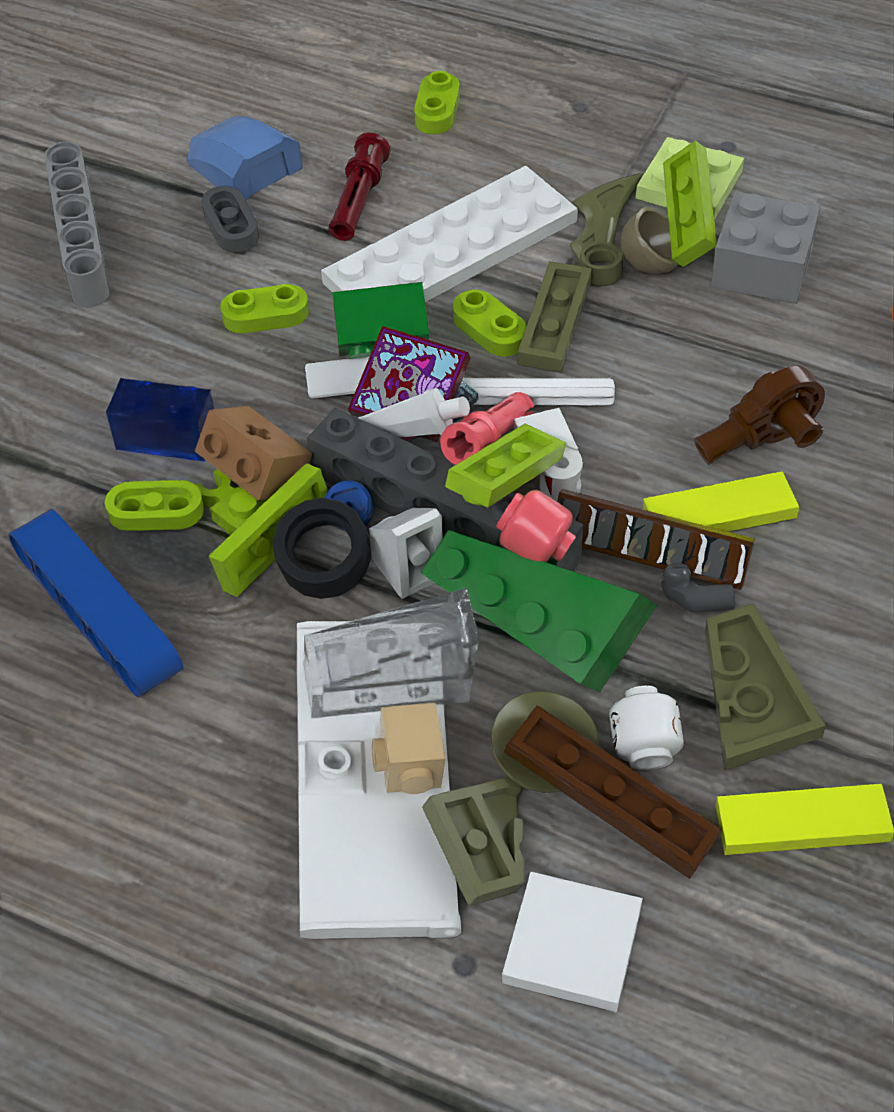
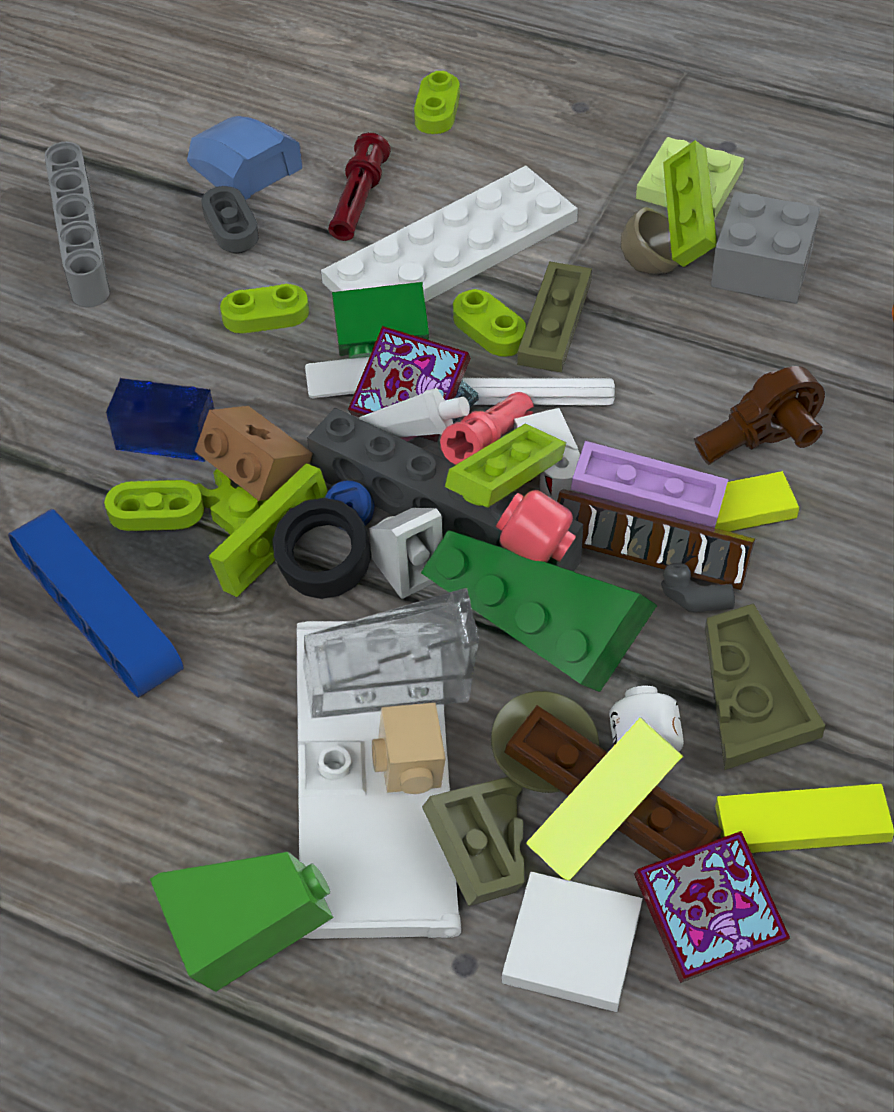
olive piece [570,173,643,286] -> none
none -> bright green slope [150,852,334,992]
none -> neon yellow tile [526,718,683,881]
none -> lavender plate [571,441,728,528]
none -> tile [634,831,790,983]

